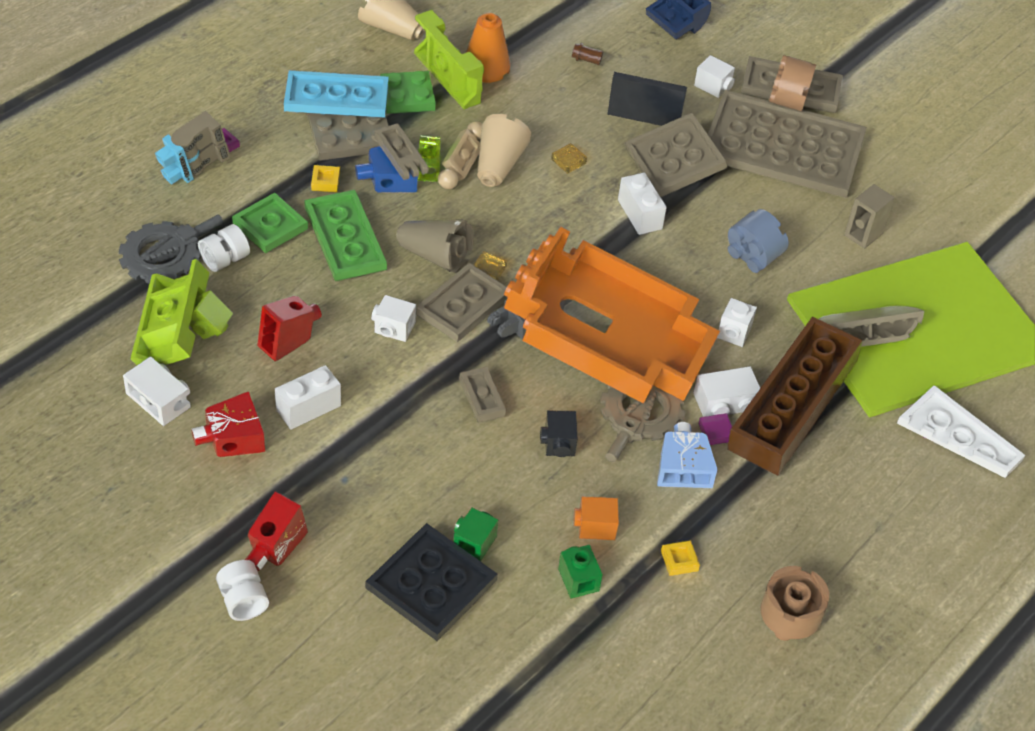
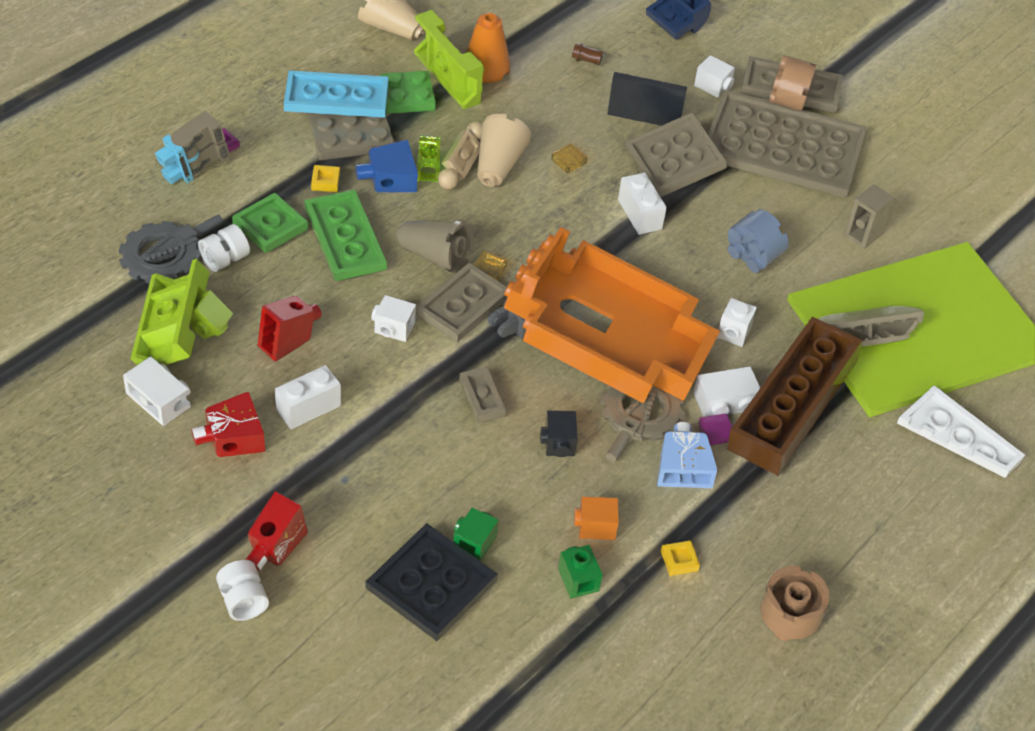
dark tan hinge [375,123,429,180] -> none

